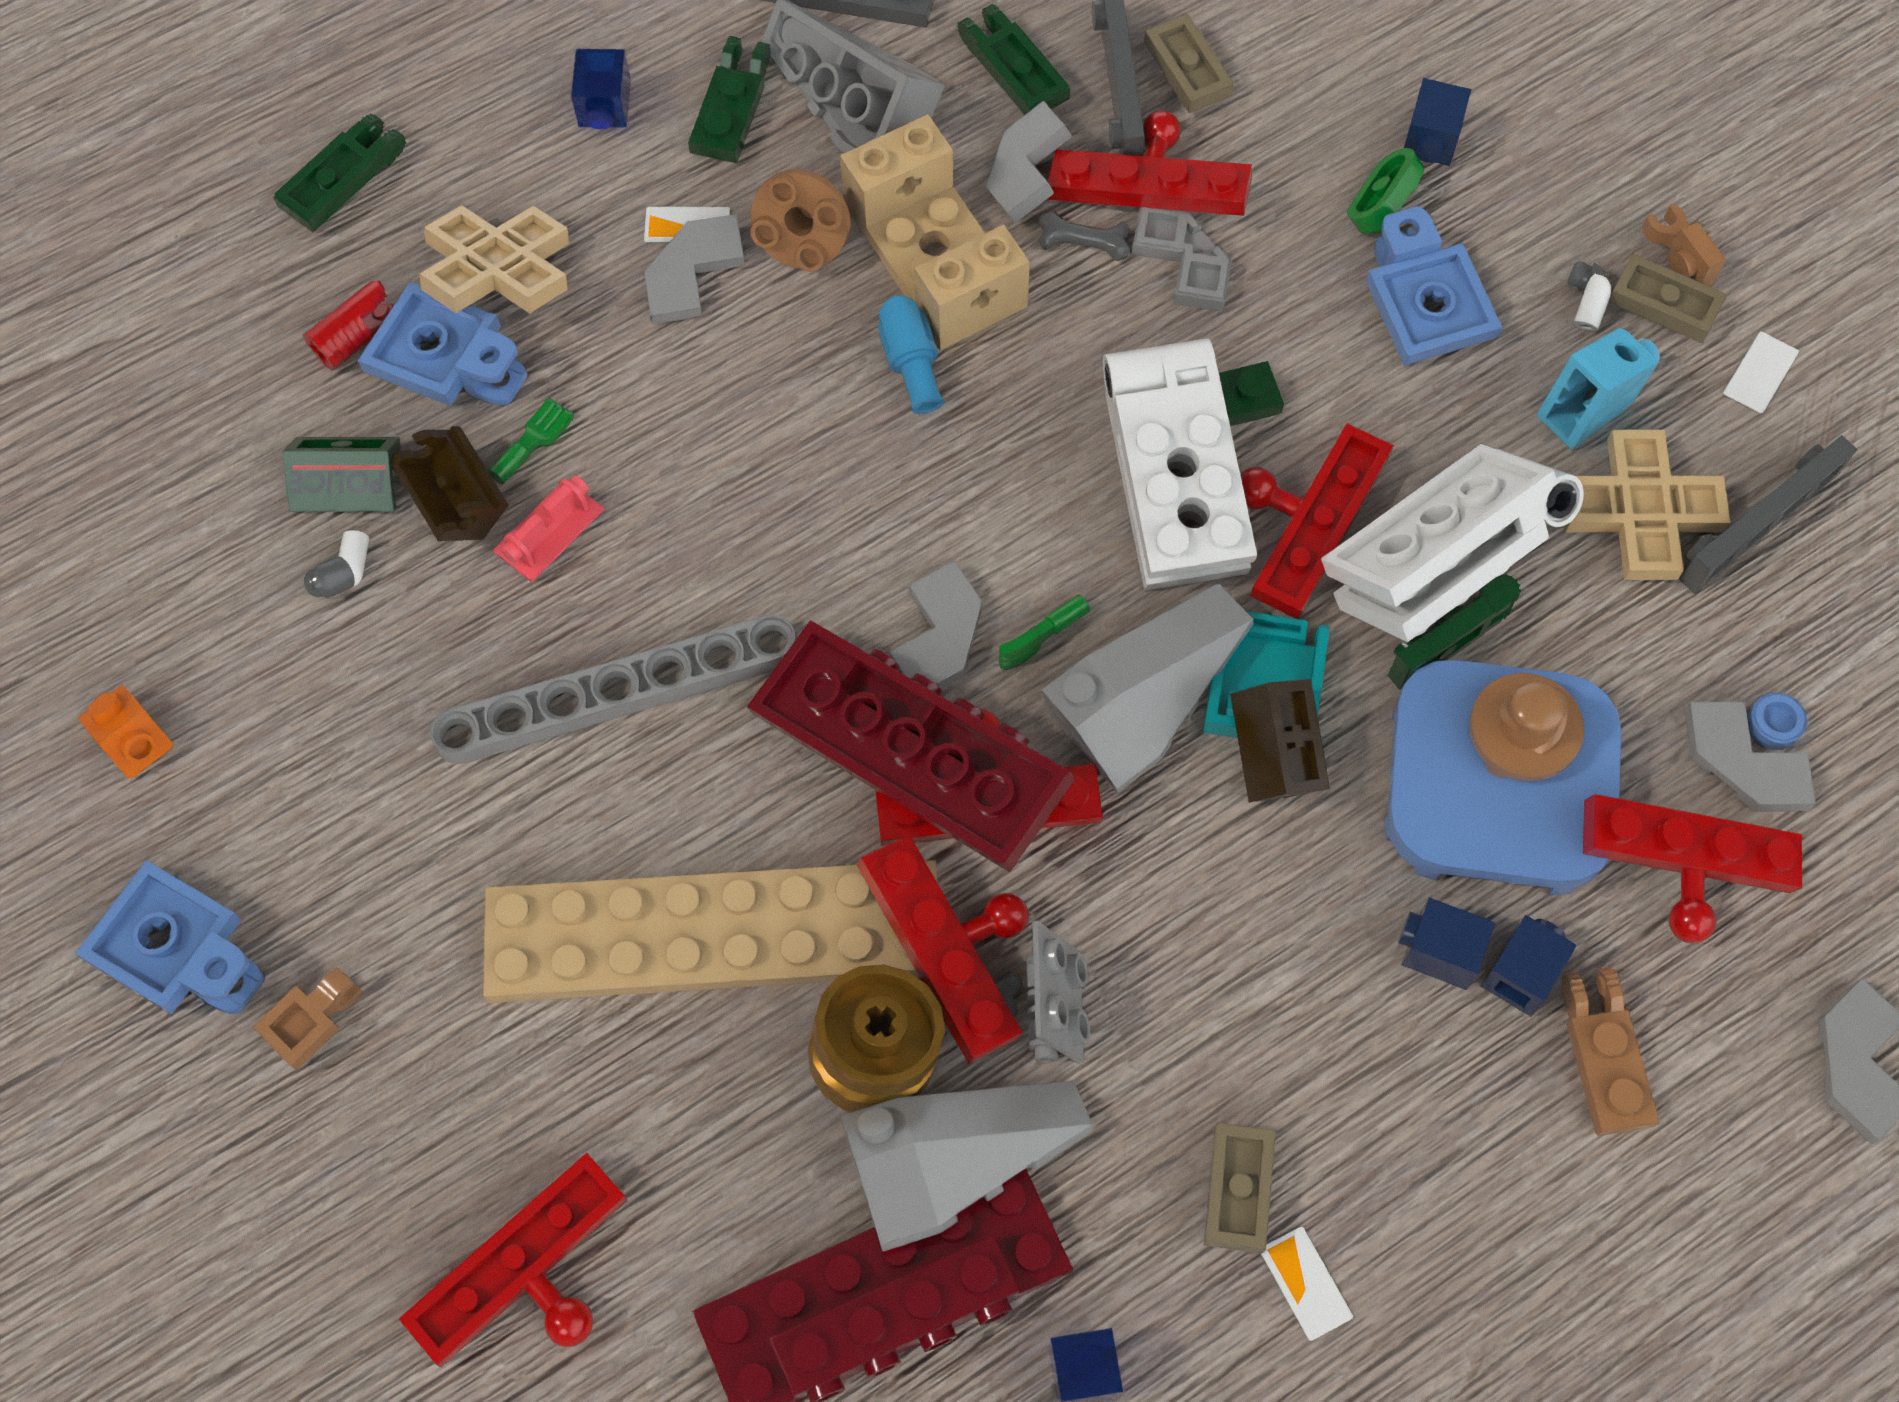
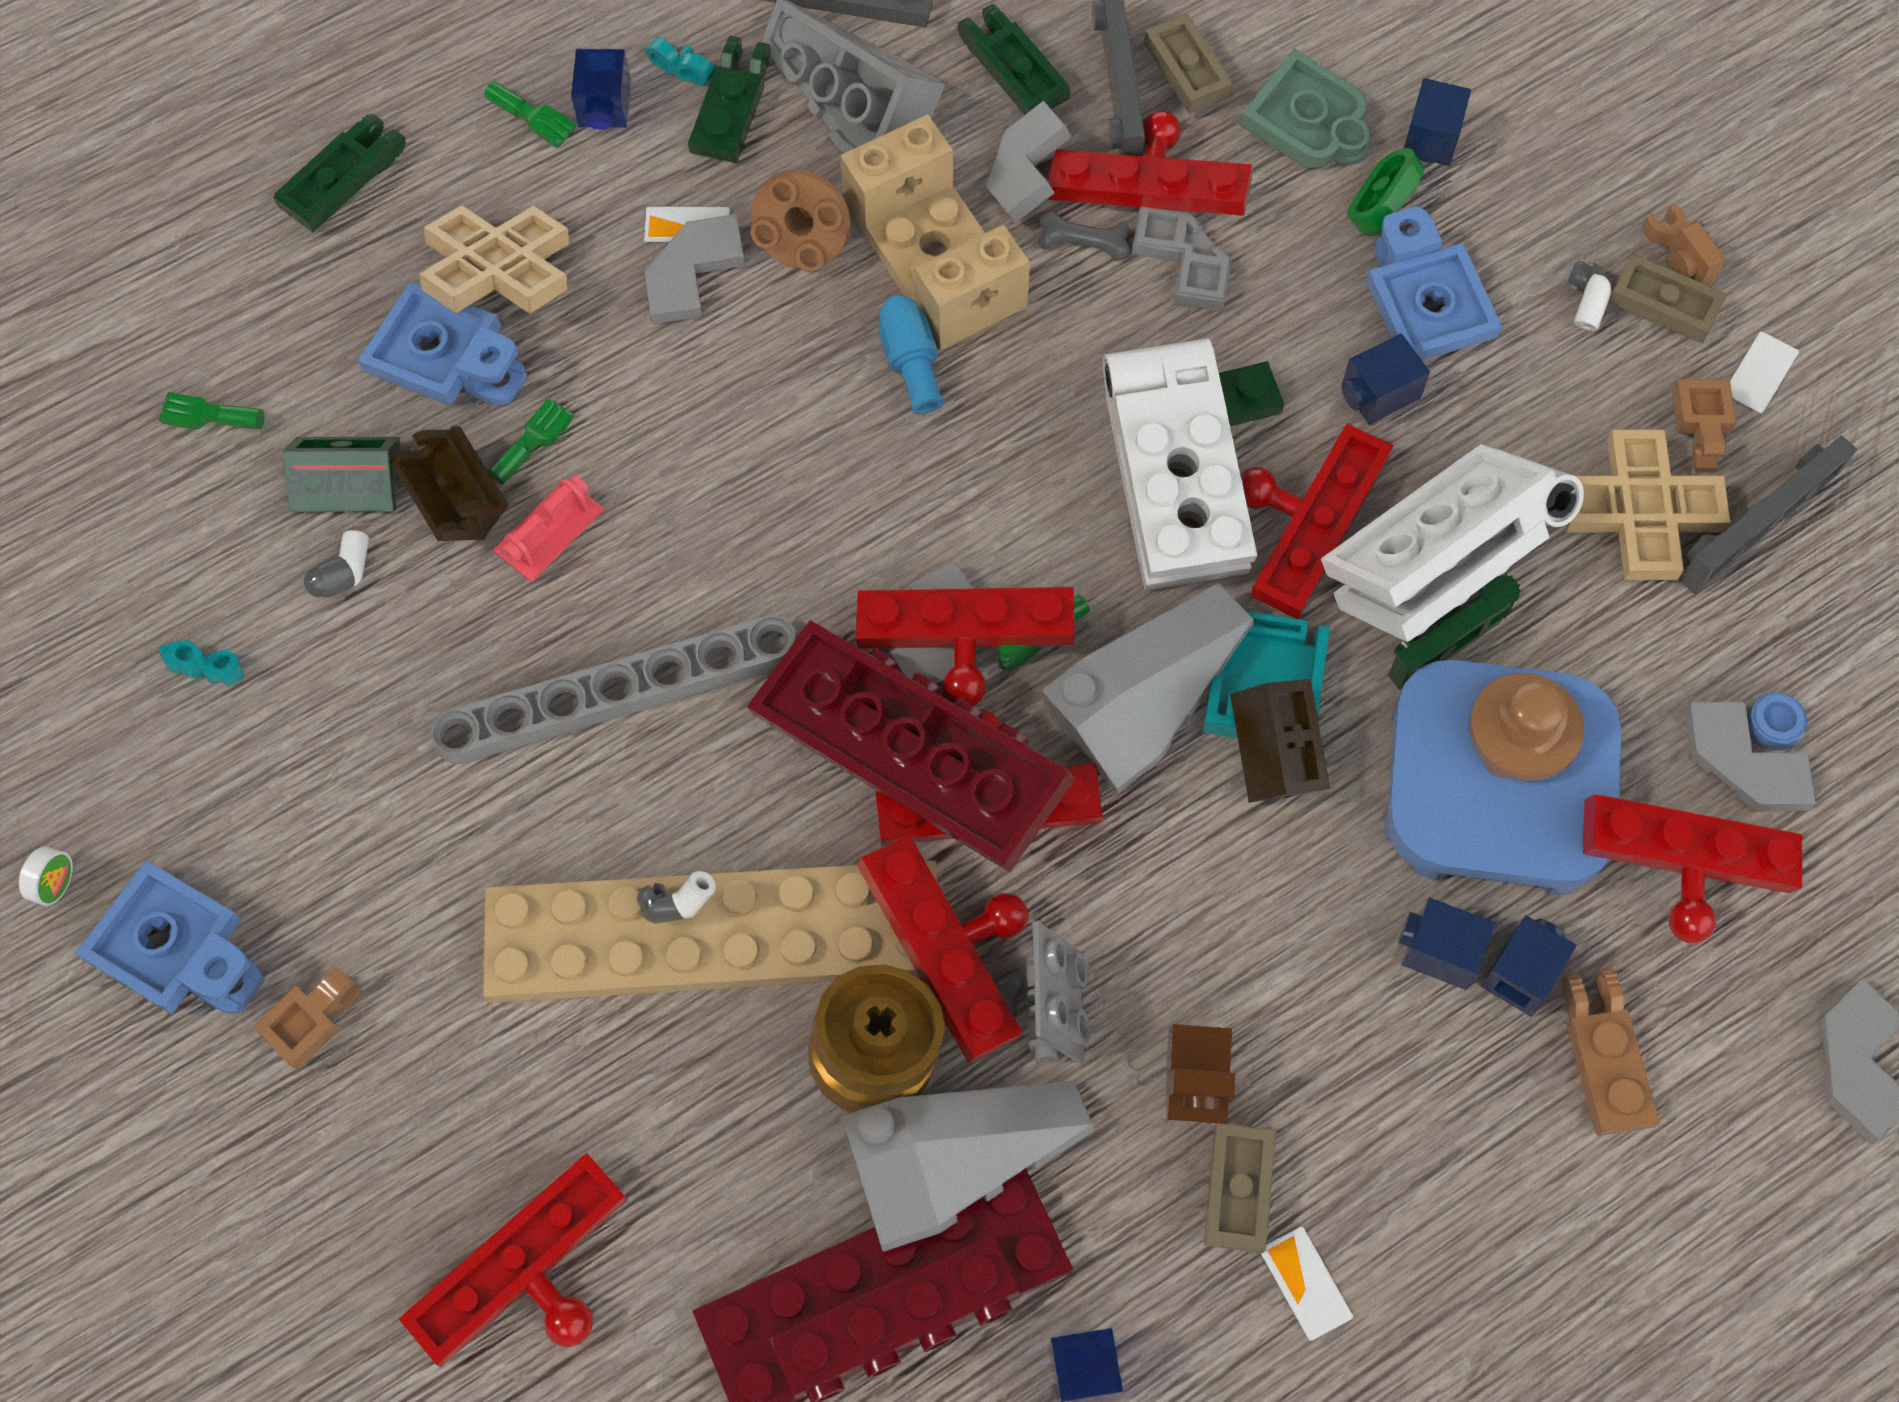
orange bracket [78,684,173,778] -> none
red hinge [303,280,394,371] -> none
medium azure torso [1536,328,1660,450] -> none
none -> tile [19,846,73,906]
none -> teal piece [158,640,244,686]
none -> green piece [159,392,265,429]
none -> green piece [484,81,576,148]
none -> arm [637,871,716,924]
none -> teal piece [645,36,718,86]
none -> red plate [856,587,1074,706]
none -> reddish brown brick [1166,1024,1236,1124]
none -> sand green plate [1239,48,1371,168]
none -> dark blue brick [1341,333,1430,425]
none -> medium nougat plate [1672,379,1736,472]

